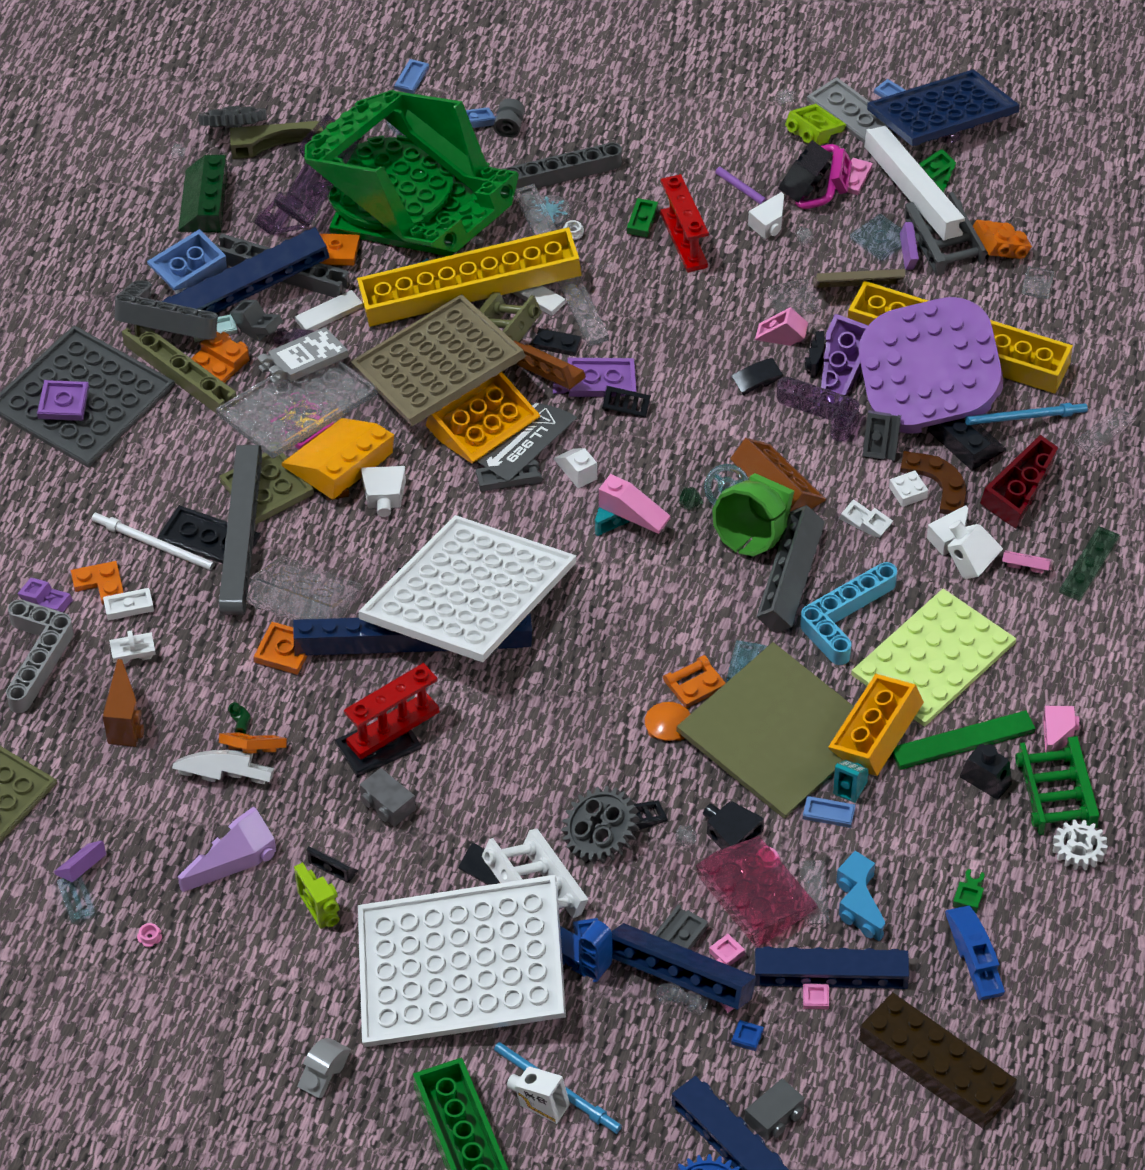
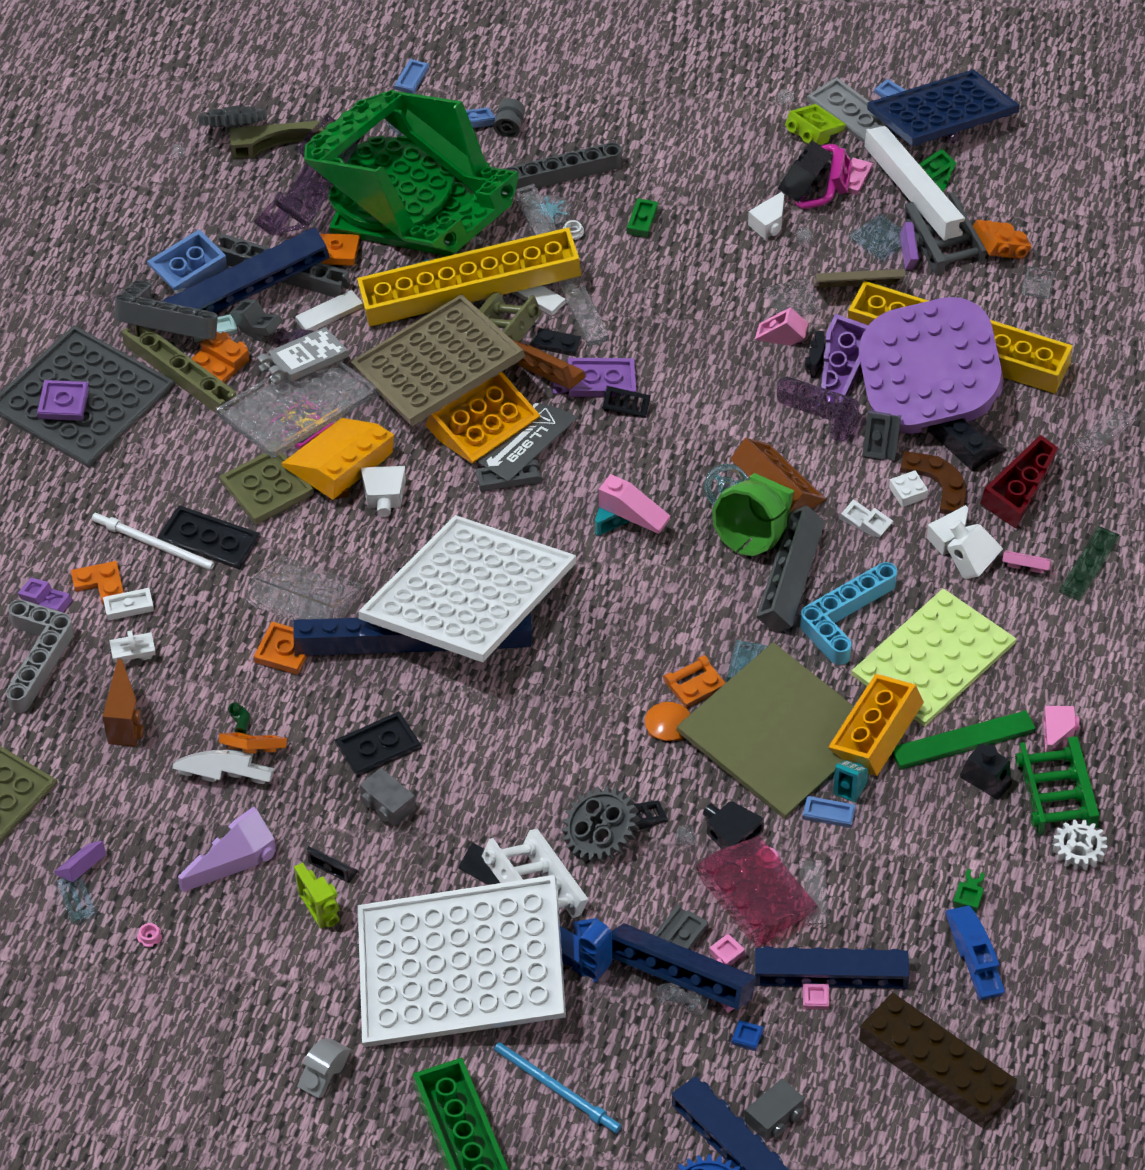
dark green slope [178,155,228,232] -> none
dark grey beam [219,444,262,615] -> none
red fence [344,662,440,760] -> none
white torso [507,1067,570,1124] -> none
white slope [554,448,597,488] -> none
red fence [660,174,709,273] -> none
clear green plate [679,487,703,509] -> none
medium lavender bar [715,167,767,204] -> none
black slope [731,357,784,395] -> none
dark azure arch [836,851,885,941] -> none
dark azure bar [965,403,1088,425] -> none

